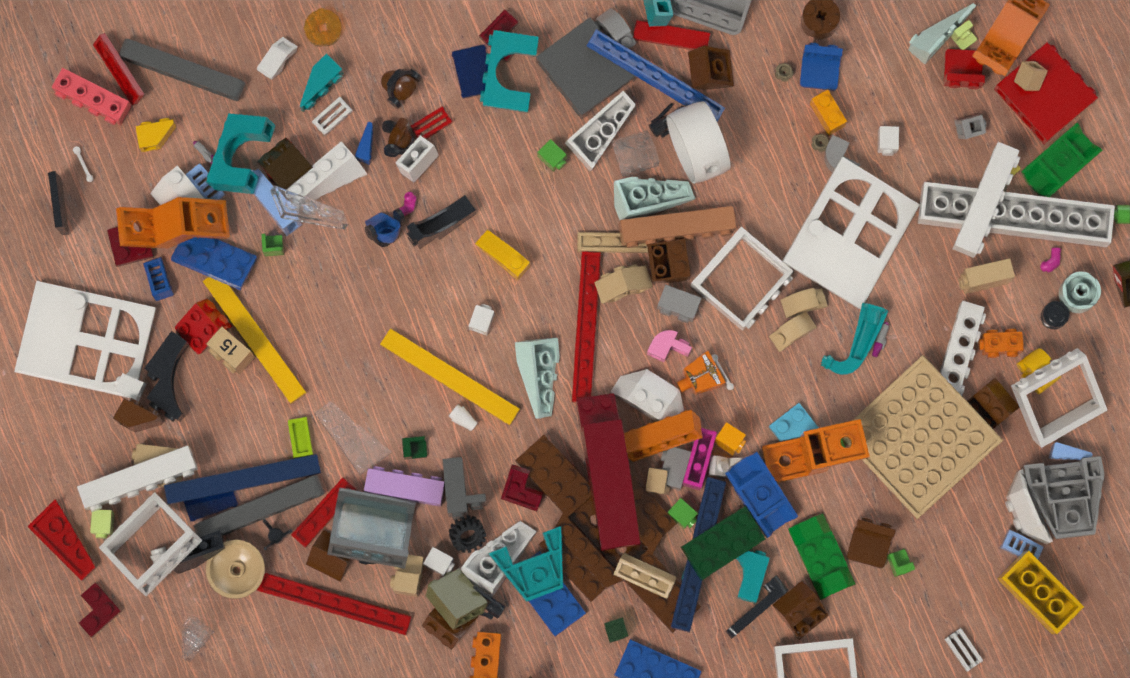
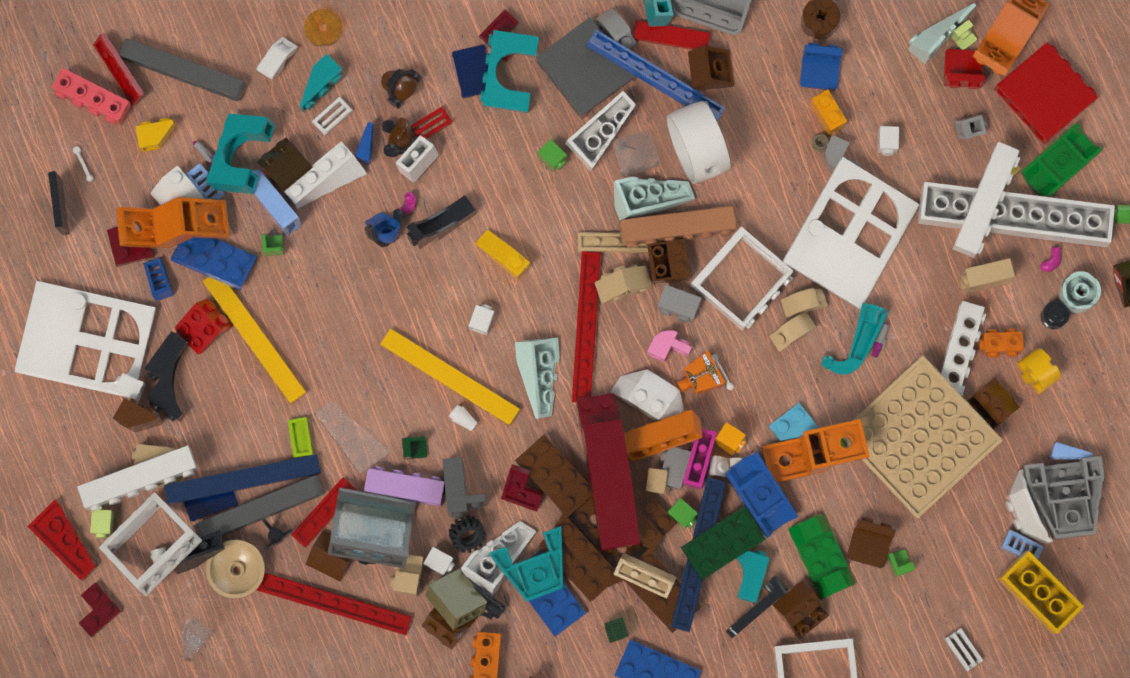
tan brick [207,327,255,375] -> none
clear wing [270,185,349,230] -> none
black plant [648,103,684,138] -> none
dark tan plate [775,63,793,82] -> none
white window [1011,348,1107,448] -> none
tan panel [1014,61,1048,91] -> none

